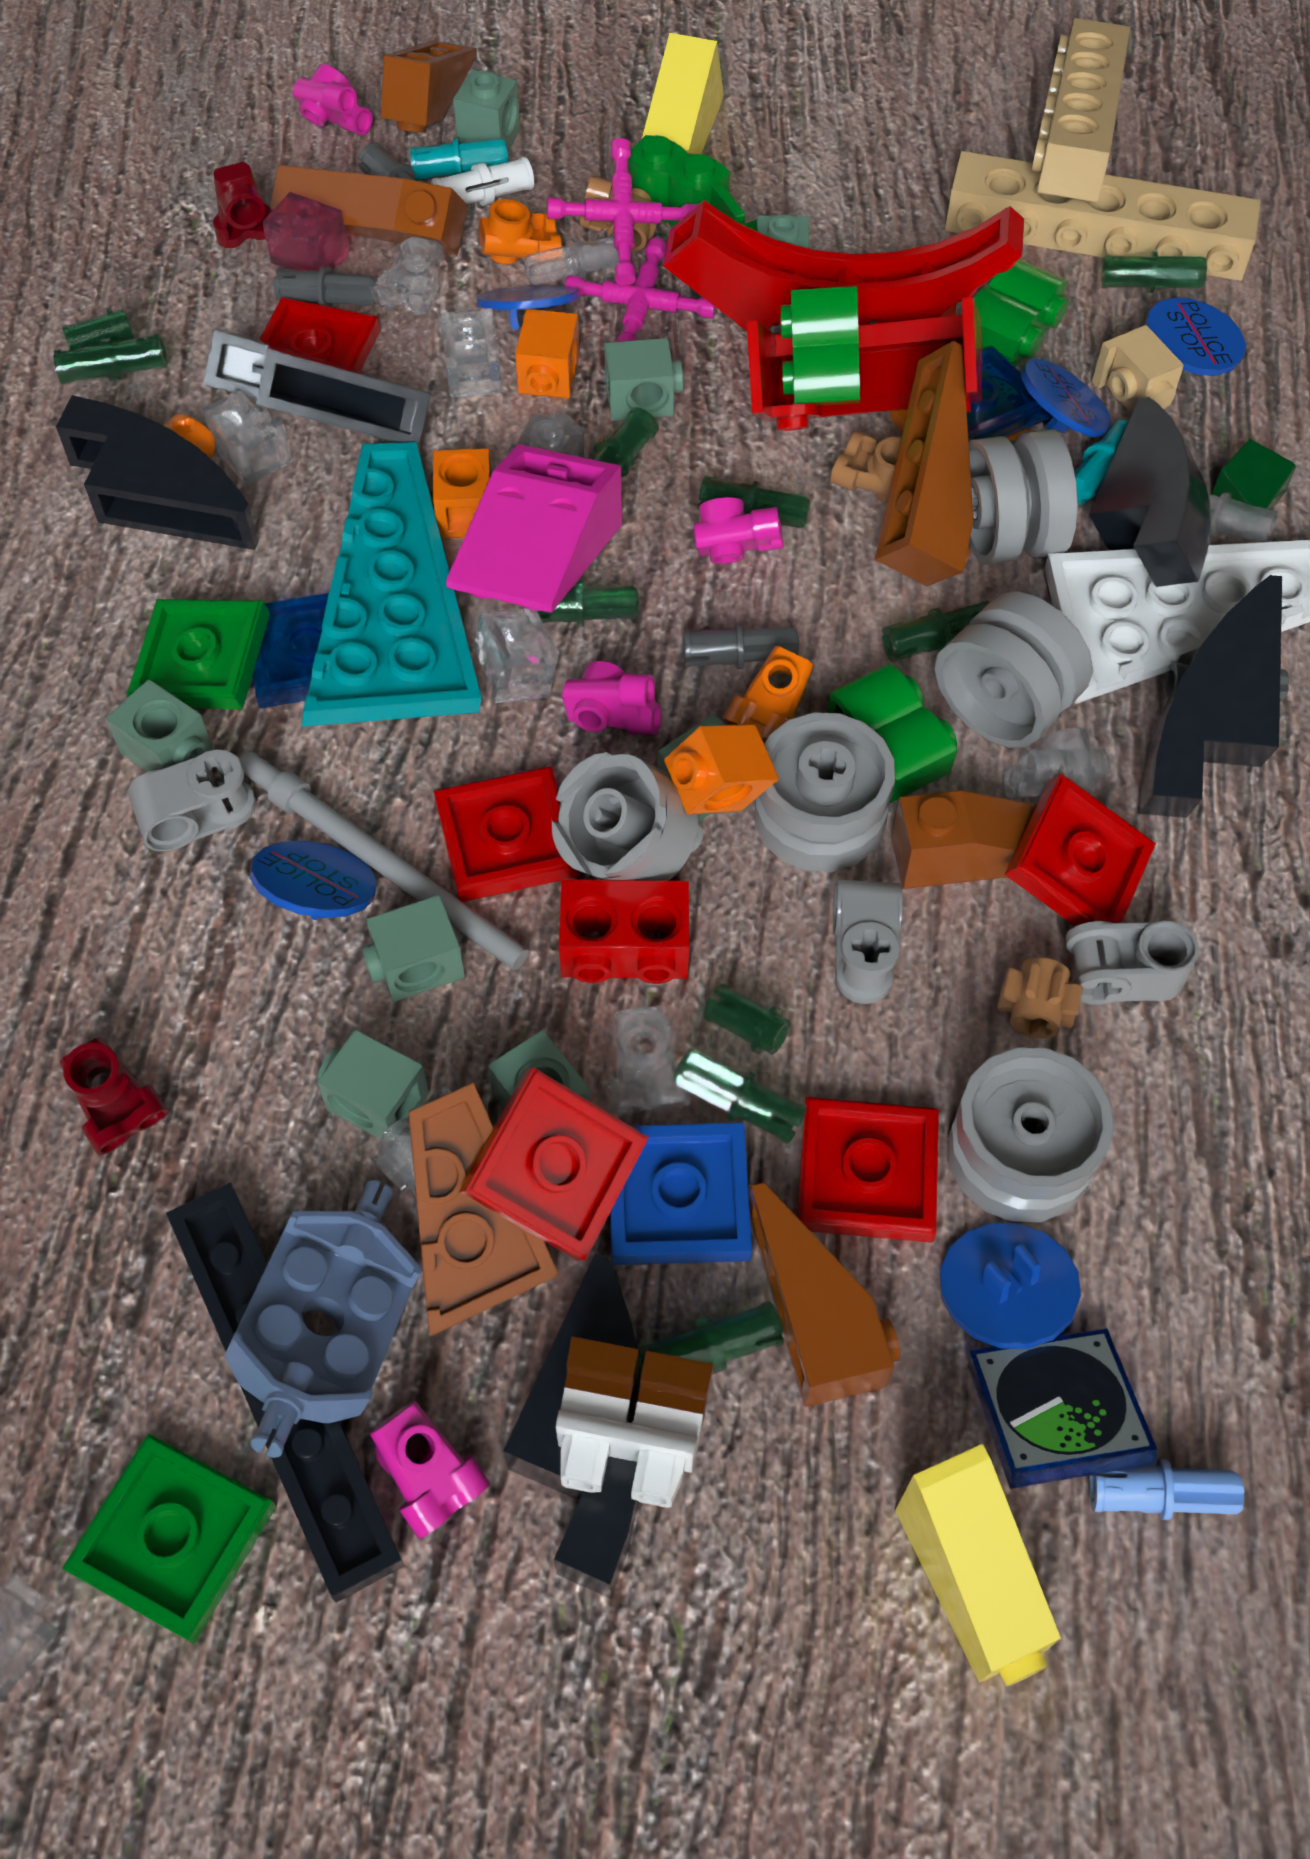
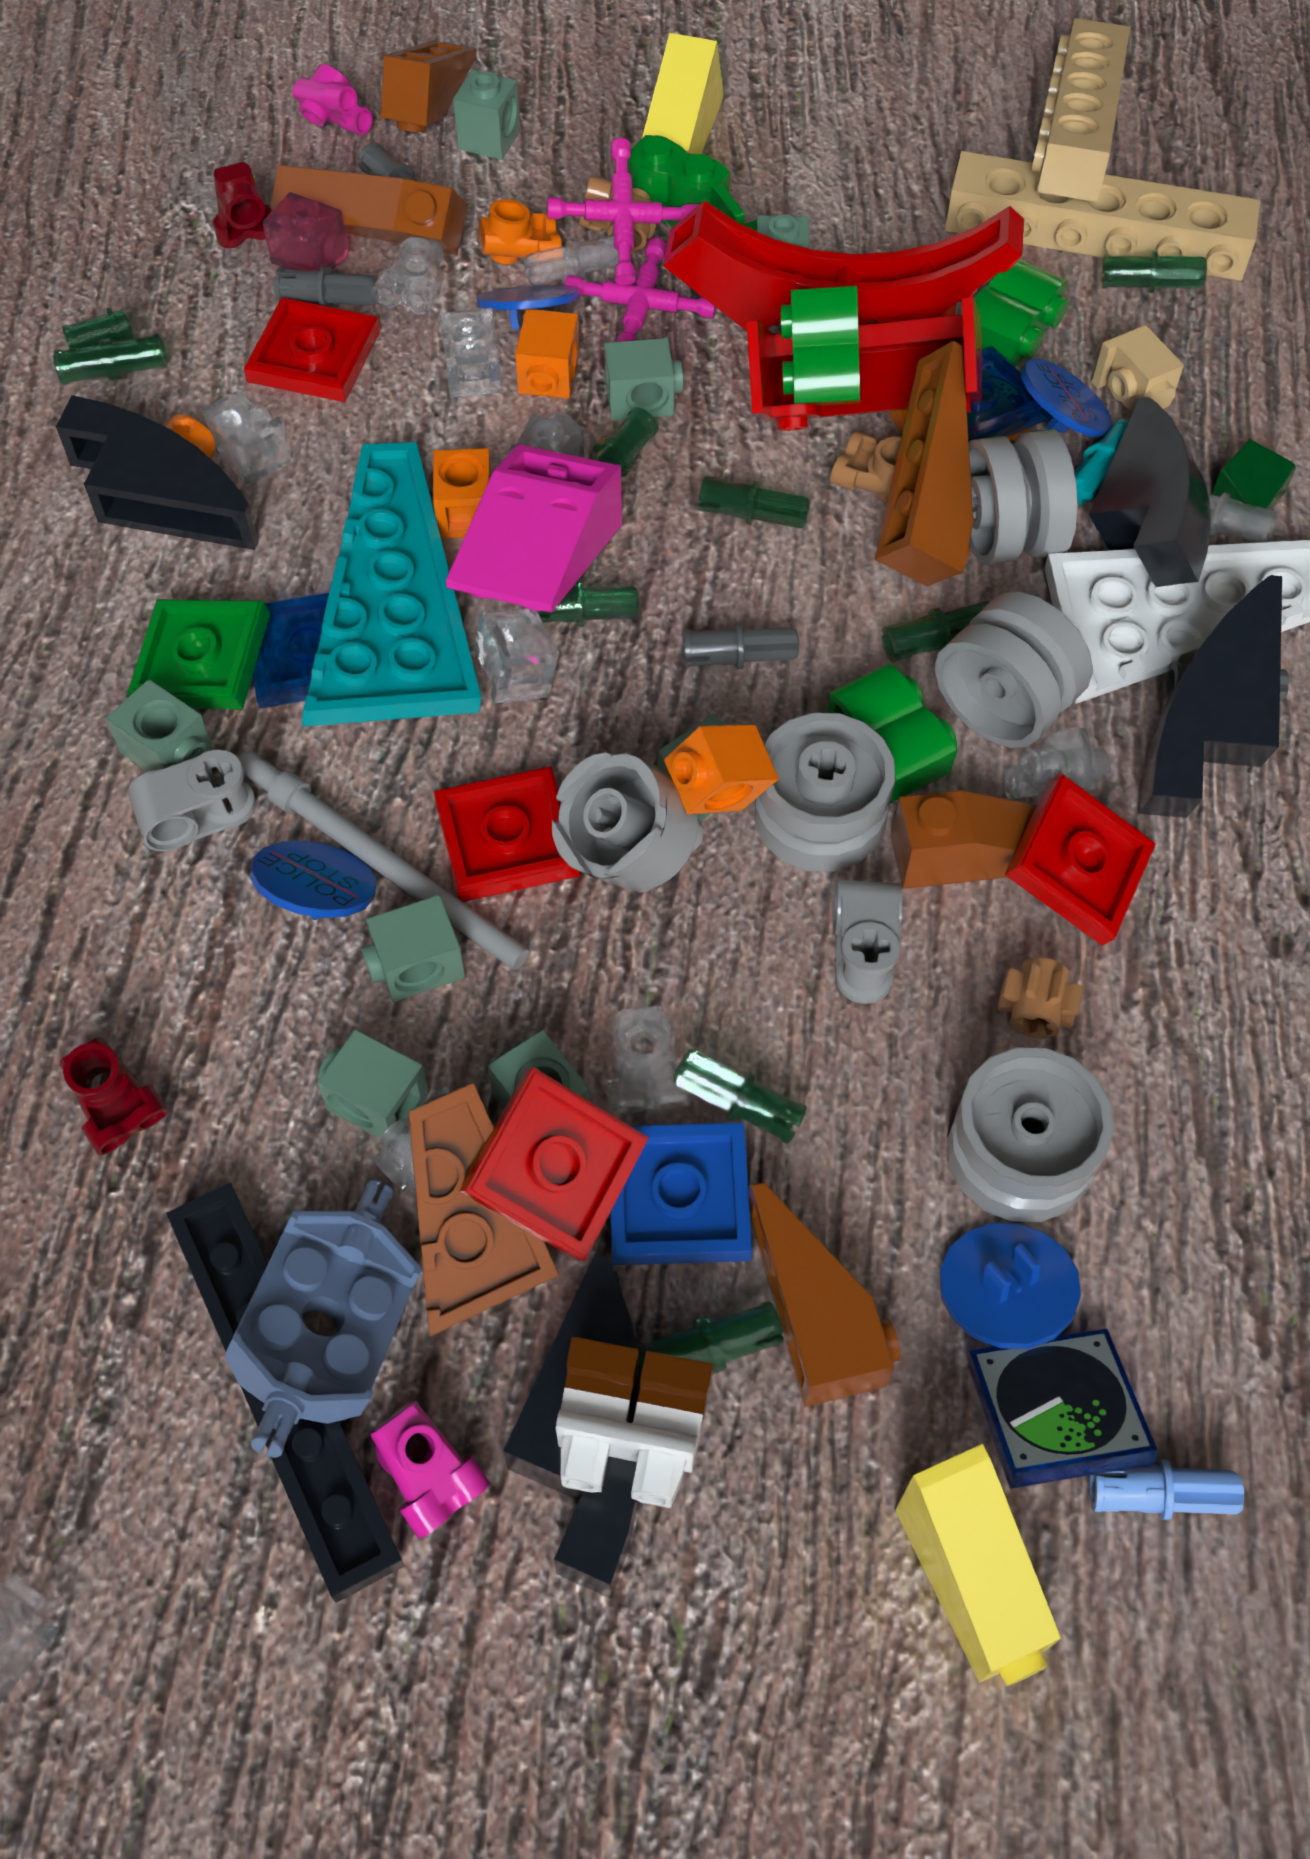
green tile [62,1433,277,1645] -> none
black slope [203,328,431,448] -> none
teal axle [410,137,509,181] -> none
white pin [431,157,534,206] -> none
red brick [559,880,689,984] -> none
dark pink plate [562,661,662,736] -> none
dark pink plate [694,497,784,564] -> none
clear green pin [703,983,791,1055] -> none
orange plate [722,646,814,743] -> none
red tile [797,1097,939,1243] -> none
light grey piece [1065,920,1198,1005] -> none
blue piece [1145,297,1246,376] -> none

